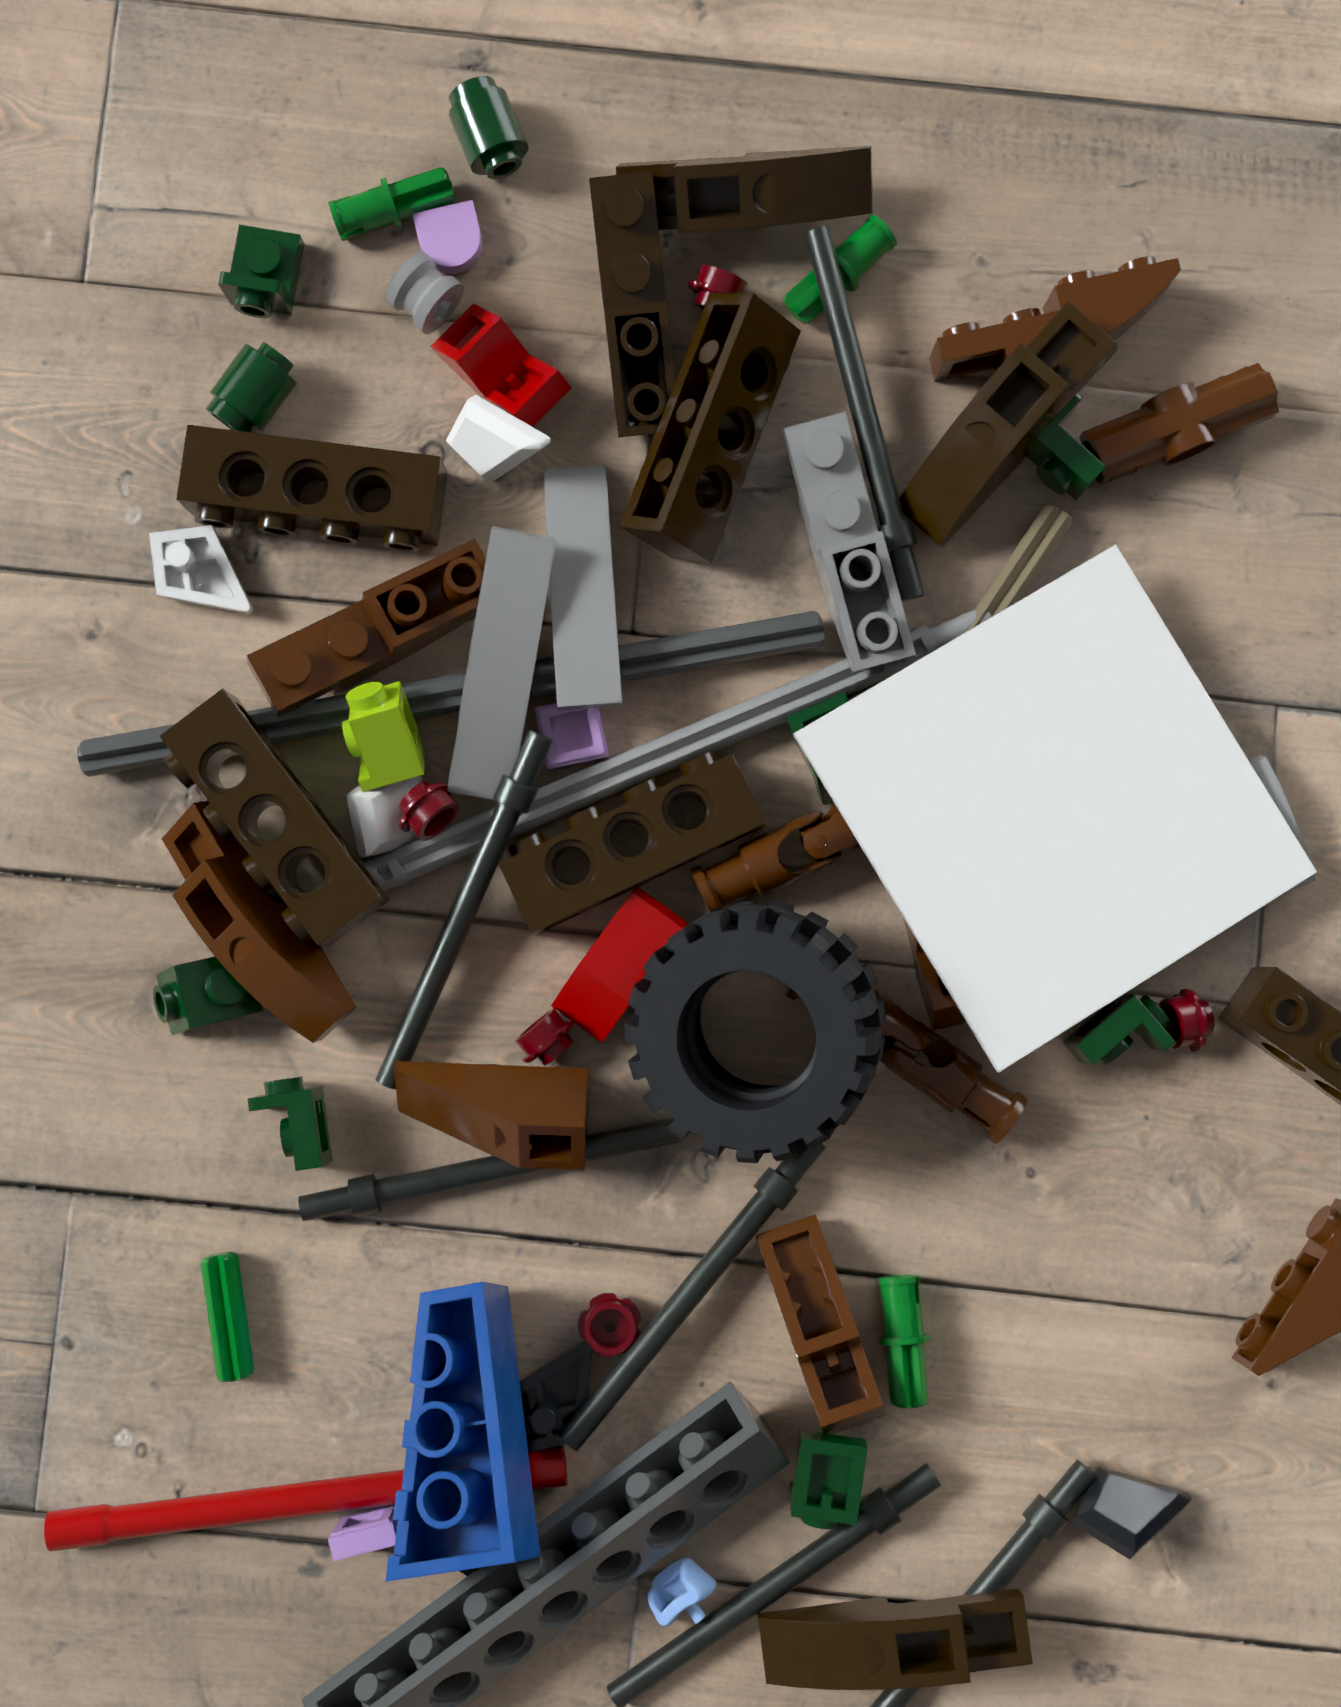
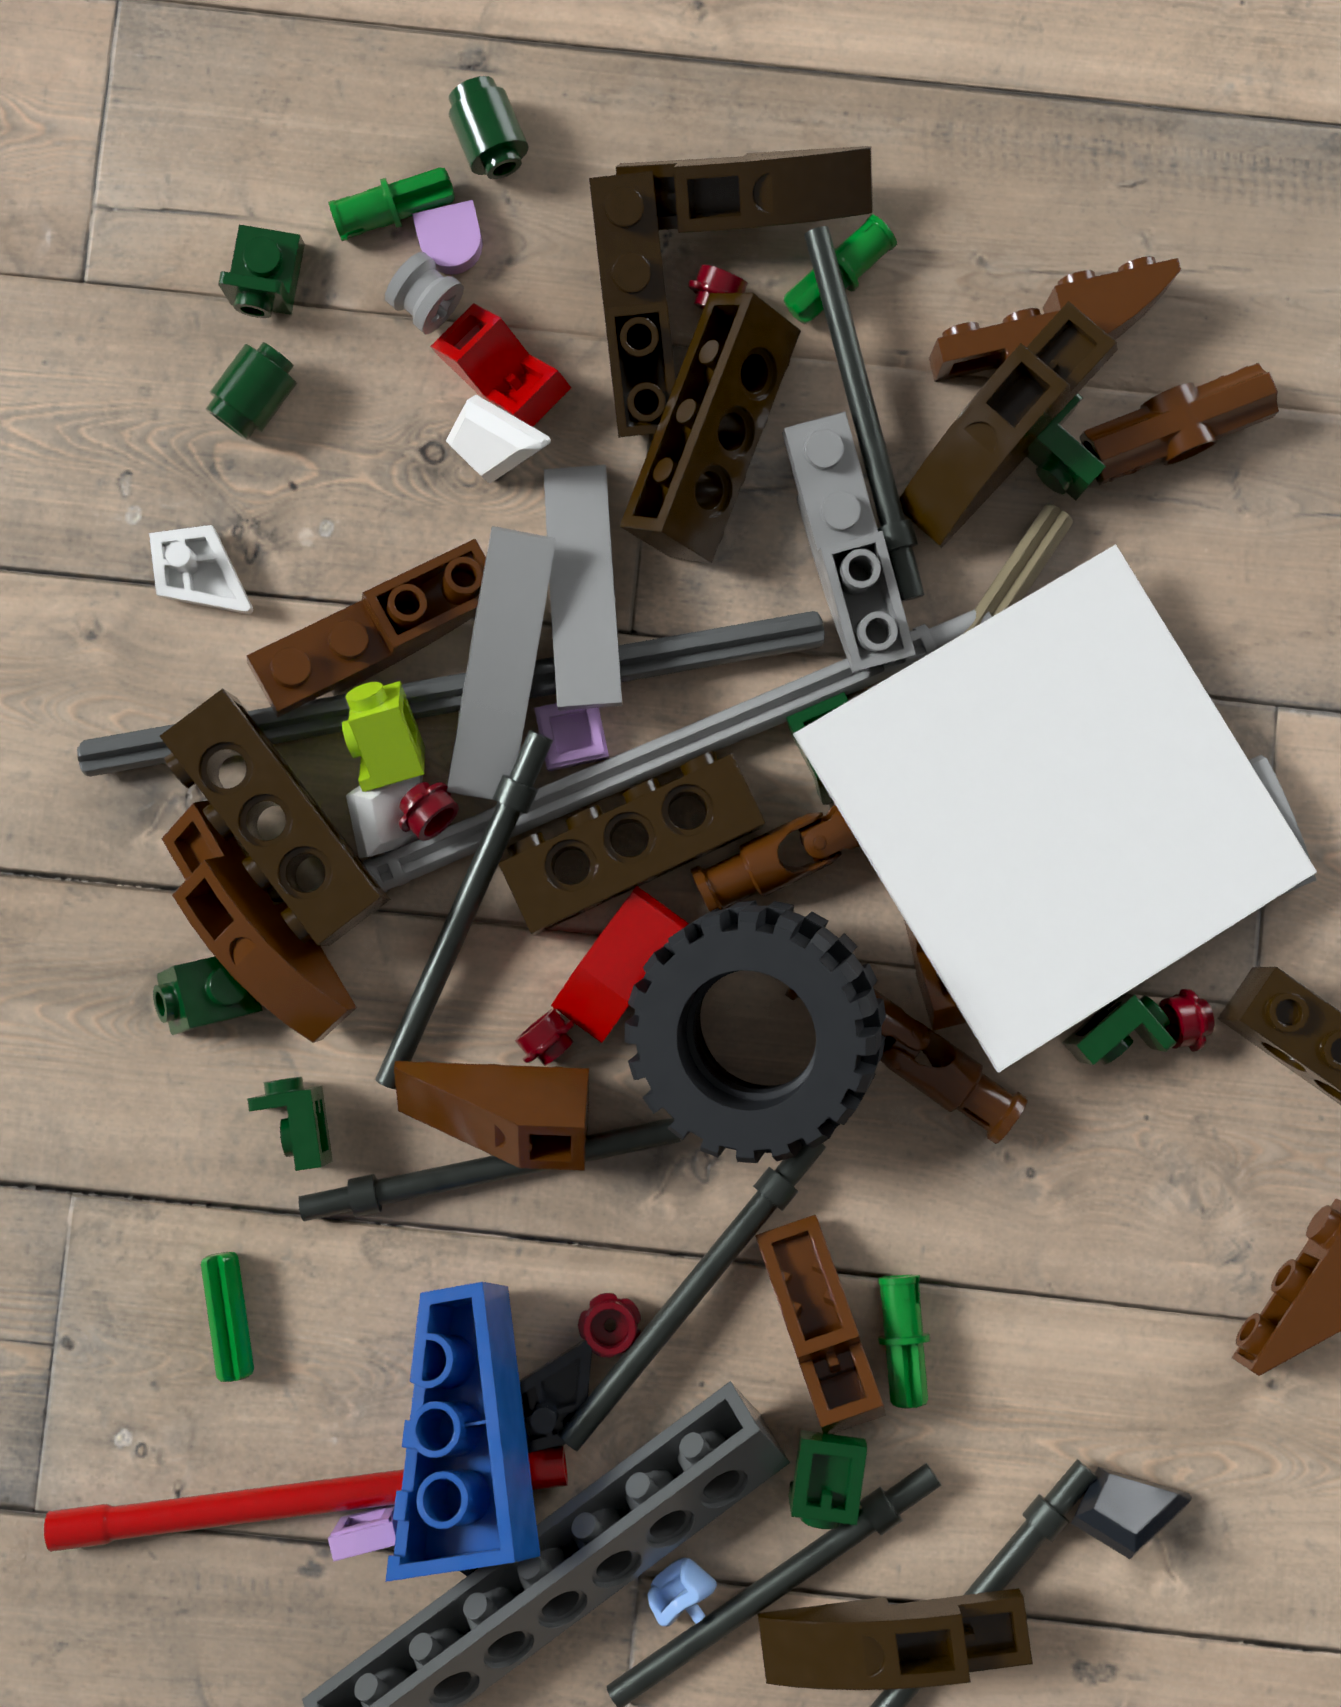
dark brown brick [176,425,448,552] -> none

